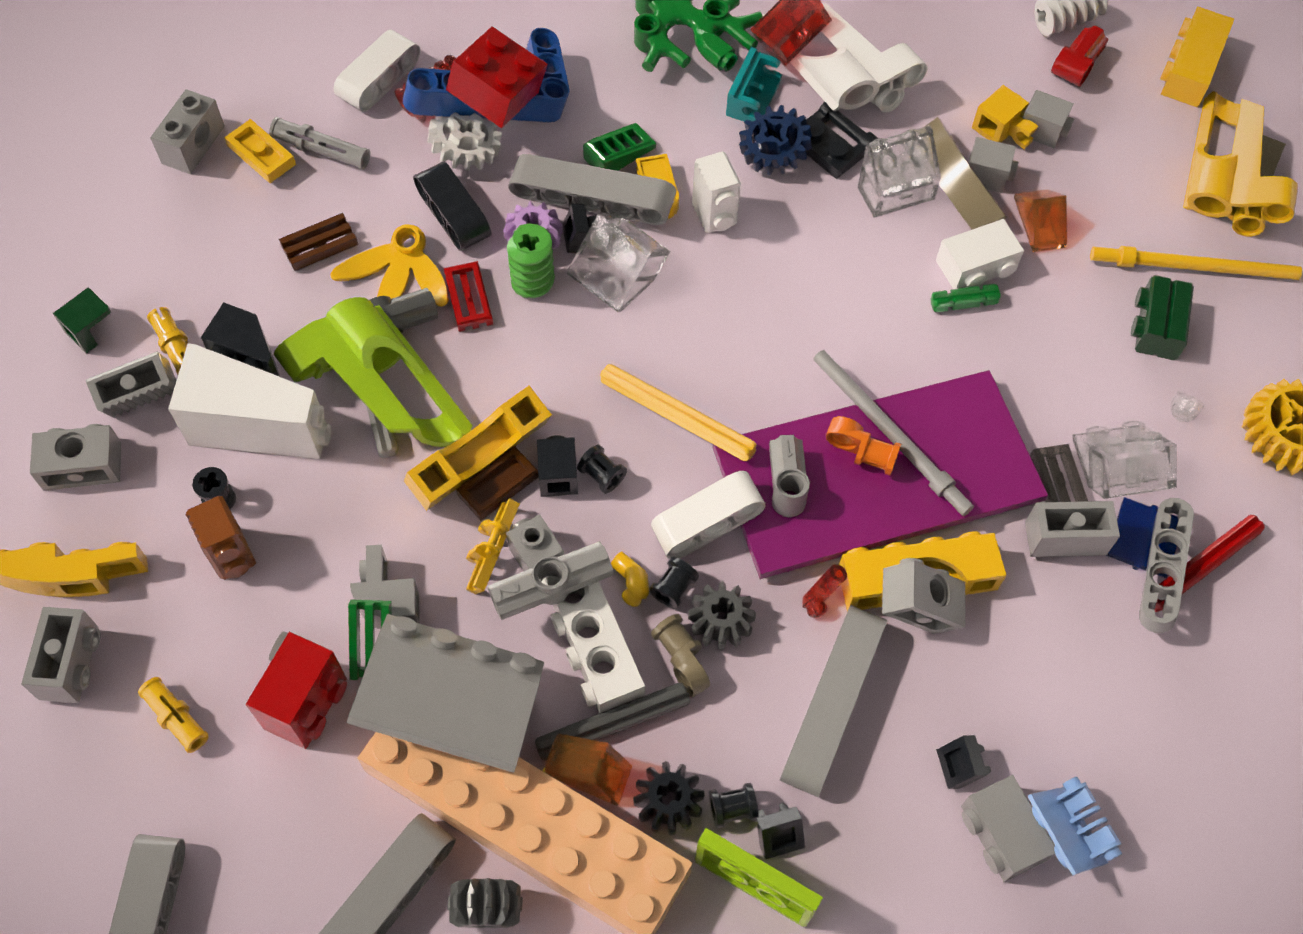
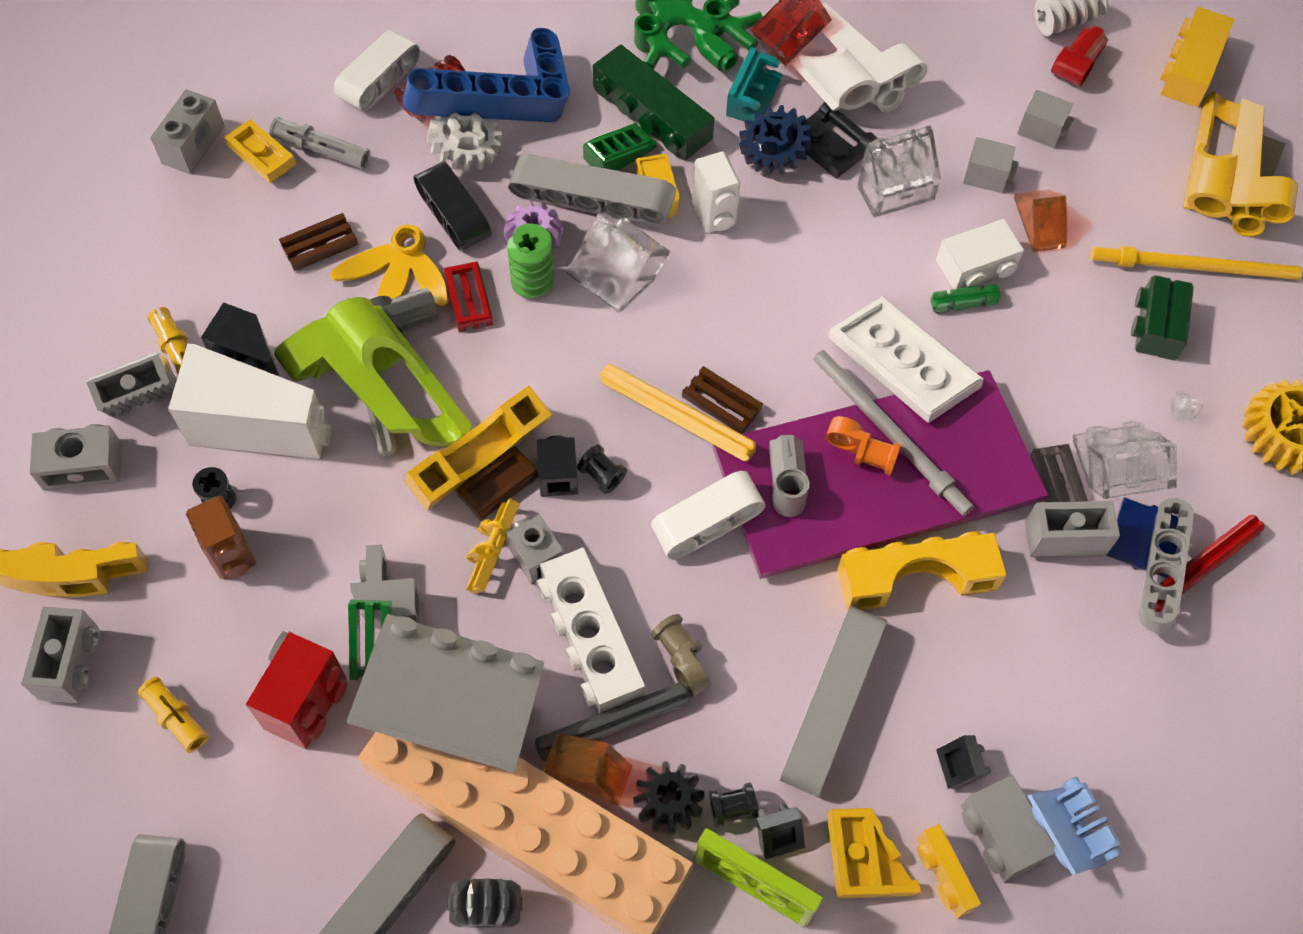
dark green panel [53,287,111,354] -> none
red brick [446,26,548,128] -> none
light grey piece [488,541,614,620] -> none
black tile [562,204,603,253] -> none
yellow arm [611,551,649,607] -> none
black bush [649,557,699,609] -> none
dark grey gear [688,581,756,651] -> none
clear red arm [802,564,847,618] -> none
light grey brick [882,558,965,634] -> none
dark tan slope [911,117,1007,230] -> none
yellow brick [972,85,1038,149] -> none
none -> dark green brick [593,44,715,161]
none -> reddish brown tile [682,366,763,434]
none -> yellow wing [827,808,921,899]
none -> white tile [829,297,983,423]
none -> yellow plate [917,823,981,919]

